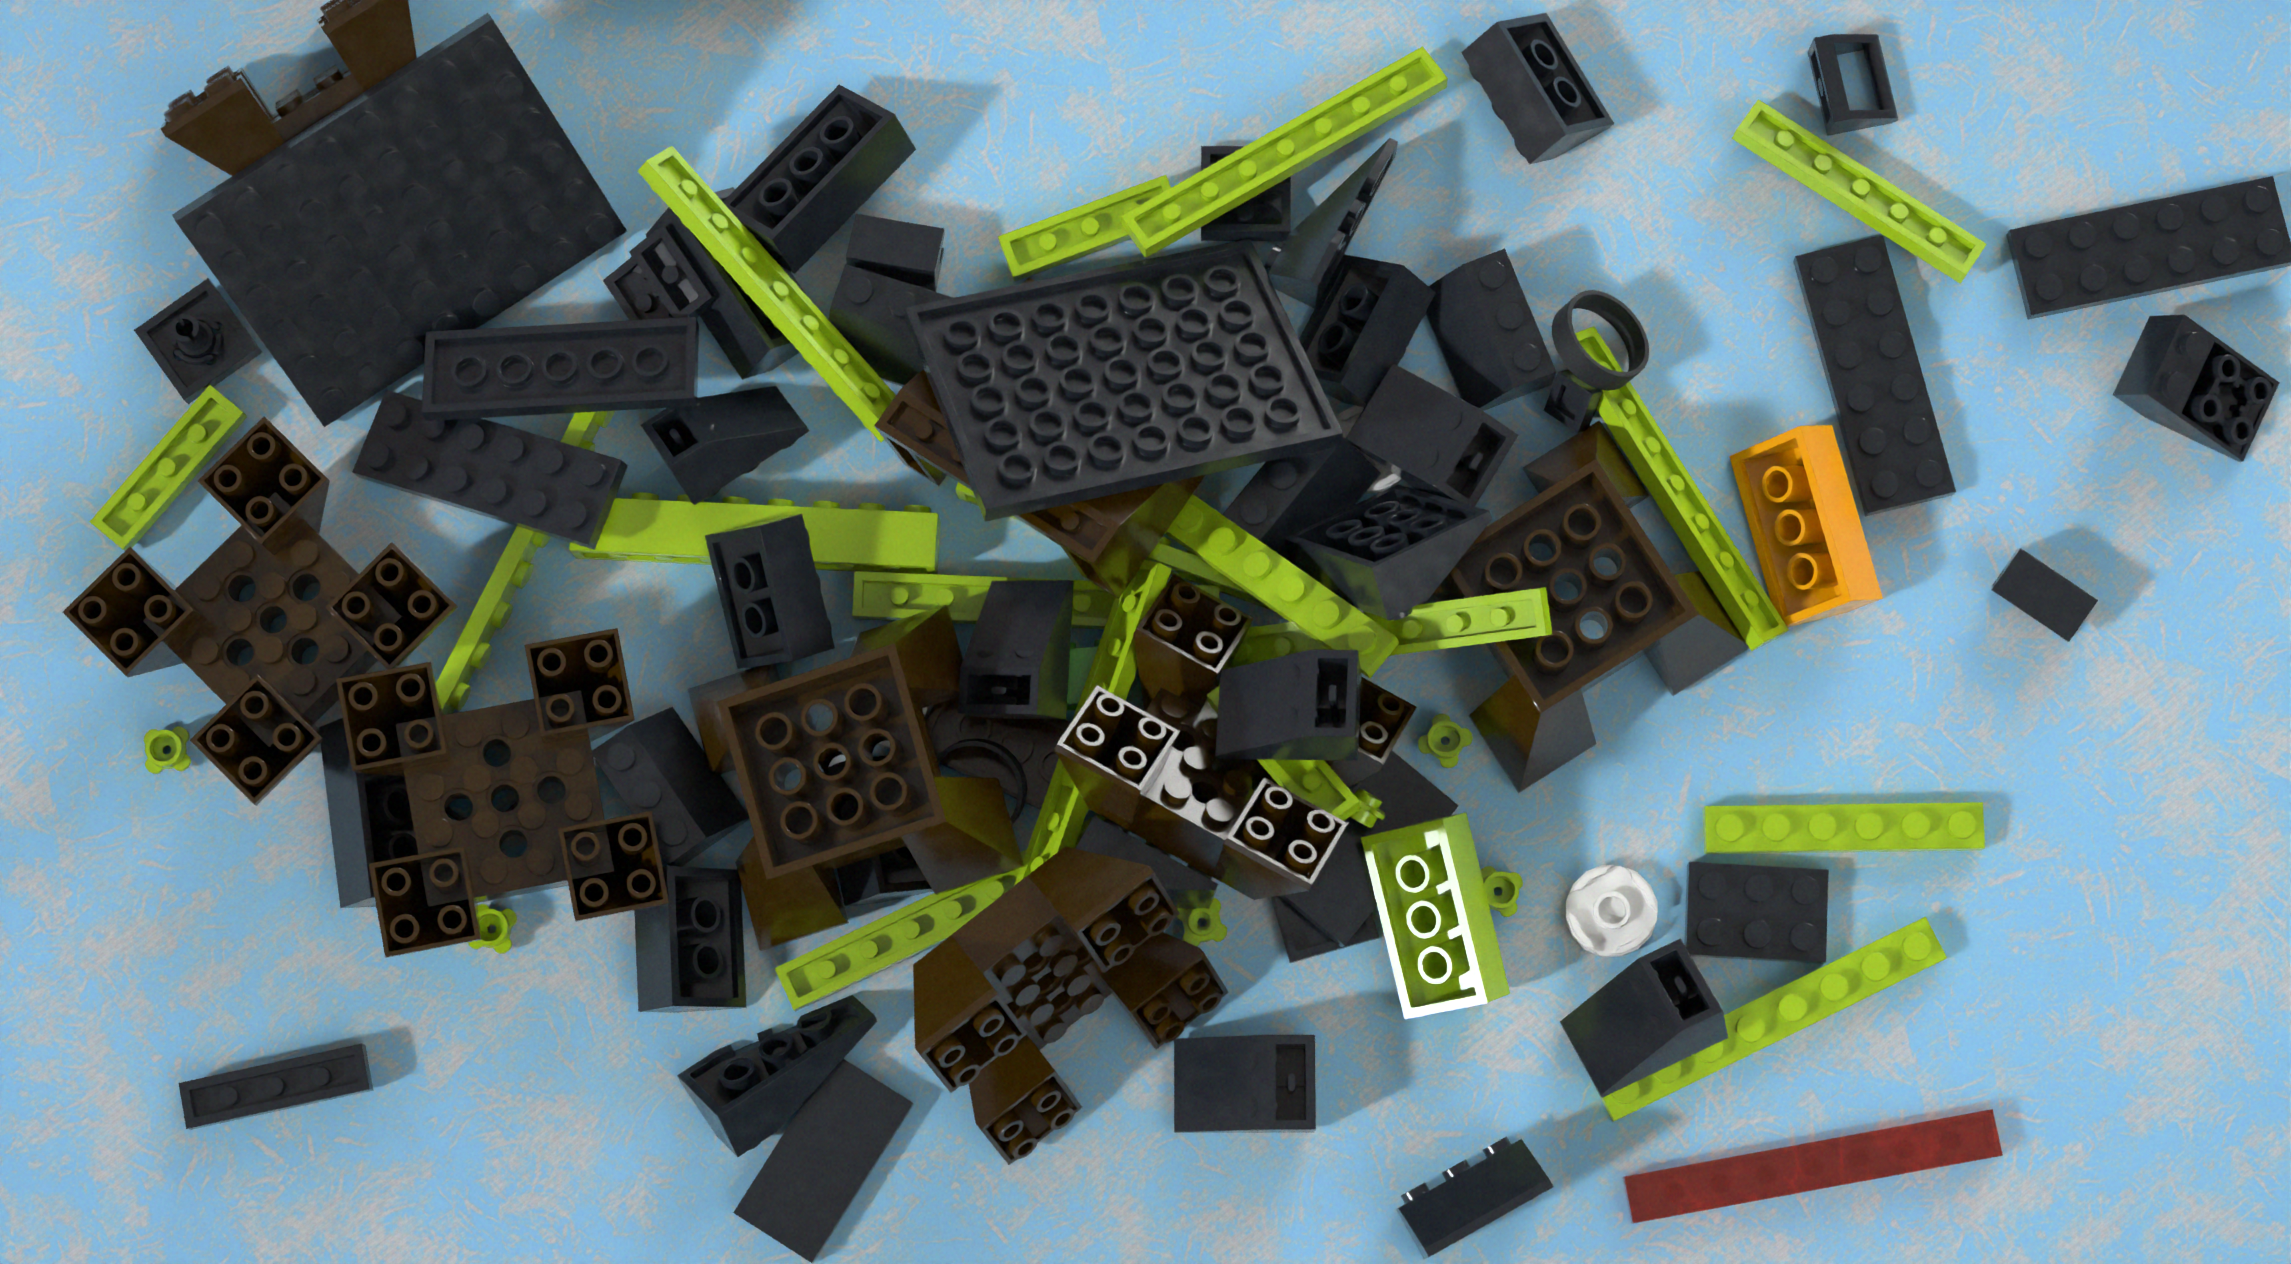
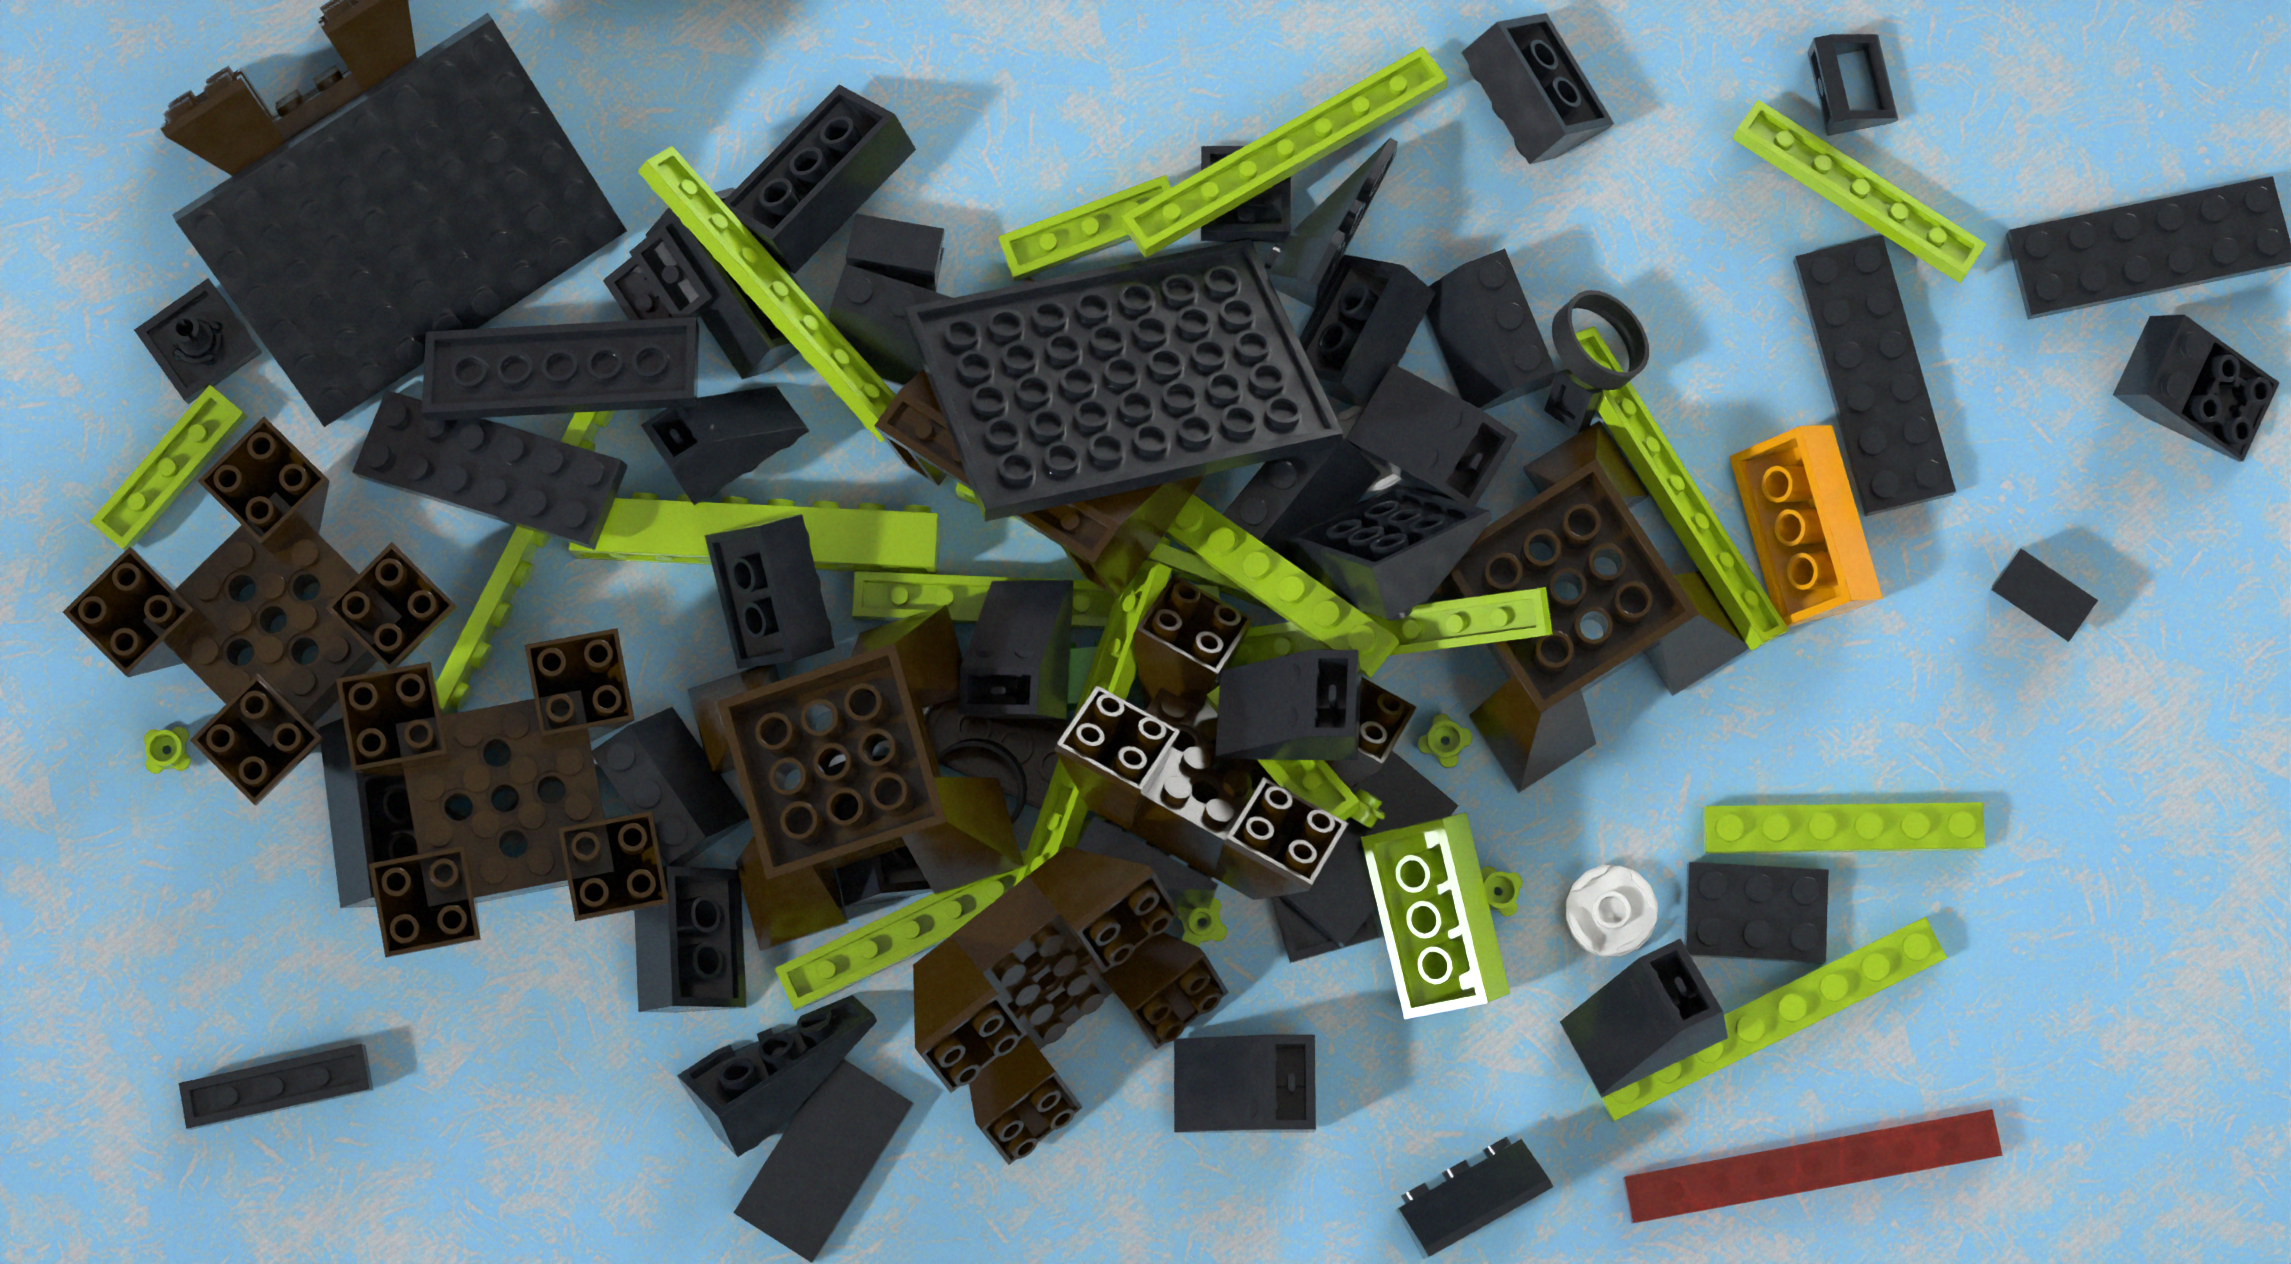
lime plate [467,904,517,954] -> none

